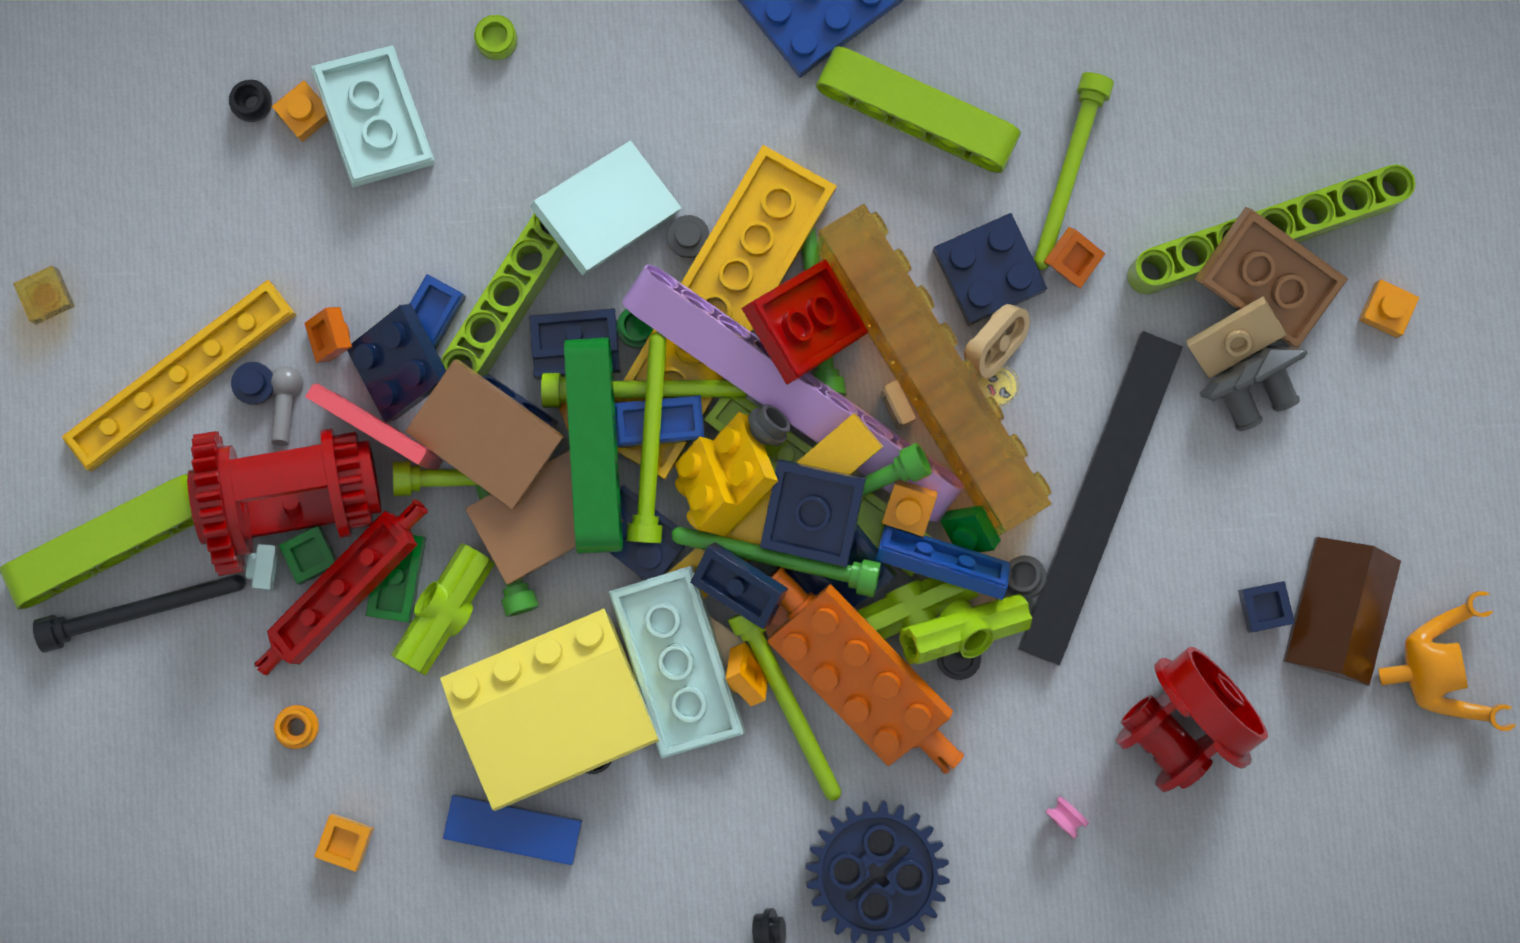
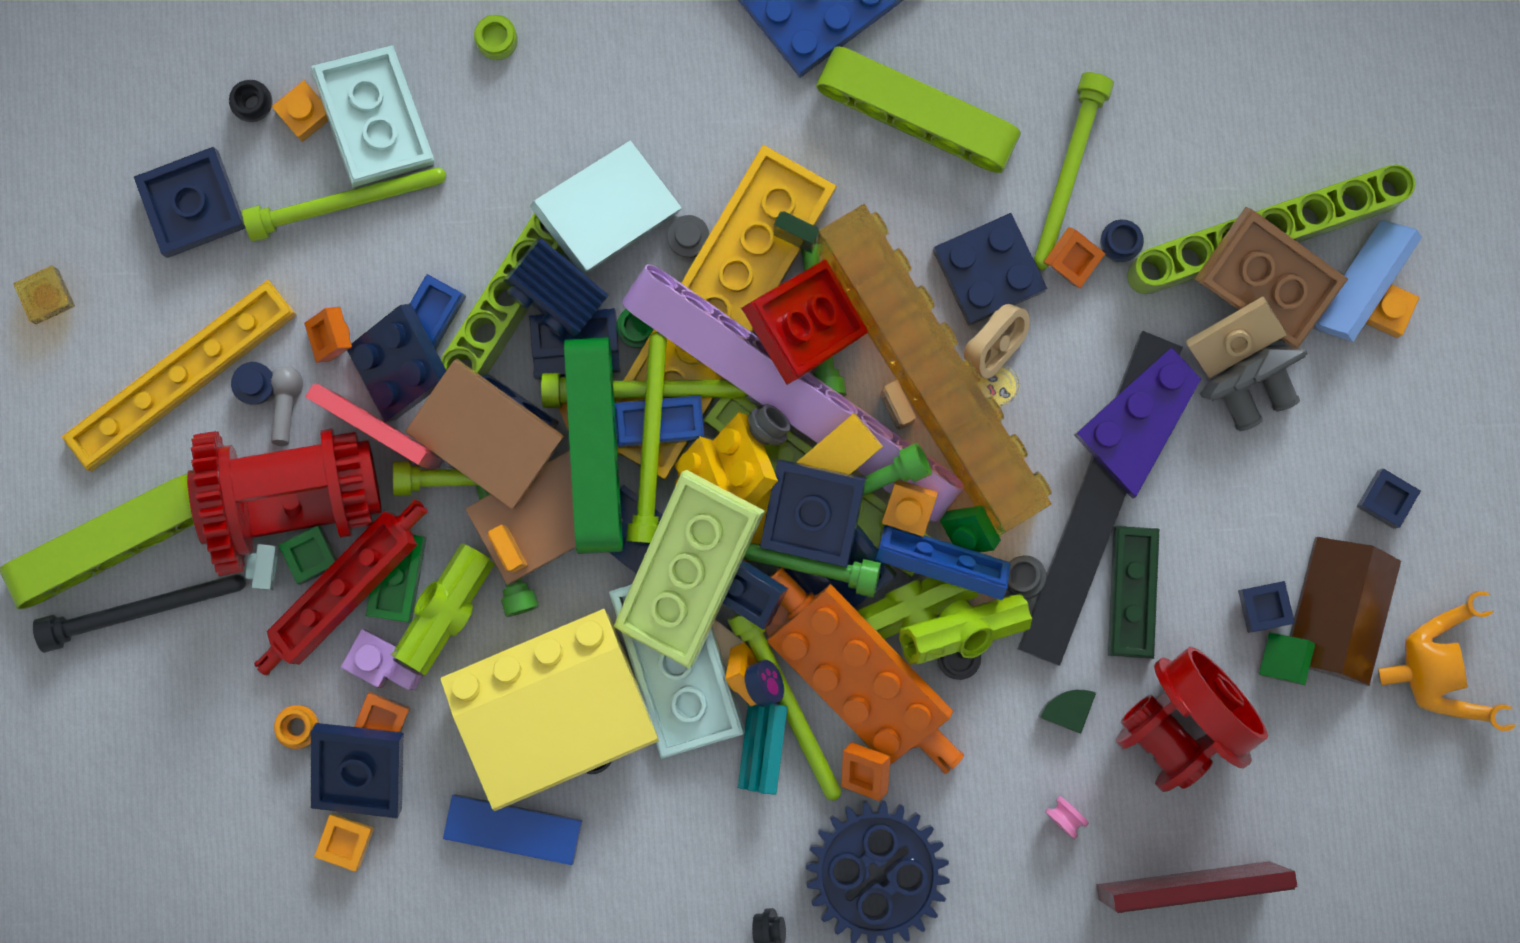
none -> dark blue plate [134,146,246,258]
none -> lime piece [242,168,446,242]
none -> dark blue plate [311,723,404,818]
none -> lavender plate [340,629,423,690]
none -> orange plate [354,692,410,732]
none -> light orange tile [487,524,528,573]
none -> dark blue brick [503,238,609,337]
none -> yellowish green tile [613,470,765,669]
none -> teal tile [737,704,788,795]
none -> dark blue tile [745,660,784,707]
none -> dark green tile [773,211,820,254]
none -> orange plate [841,742,890,801]
none -> dark green tile [1038,689,1096,734]
none -> dark purple wing [1074,347,1201,499]
none -> dark red tile [1096,861,1298,913]
none -> dark blue plate [1100,219,1144,262]
none -> dark green tile [1108,526,1160,659]
none -> green tile [1259,632,1315,686]
none -> light blue tile [1315,220,1422,342]
none -> dark blue plate [1357,468,1421,529]

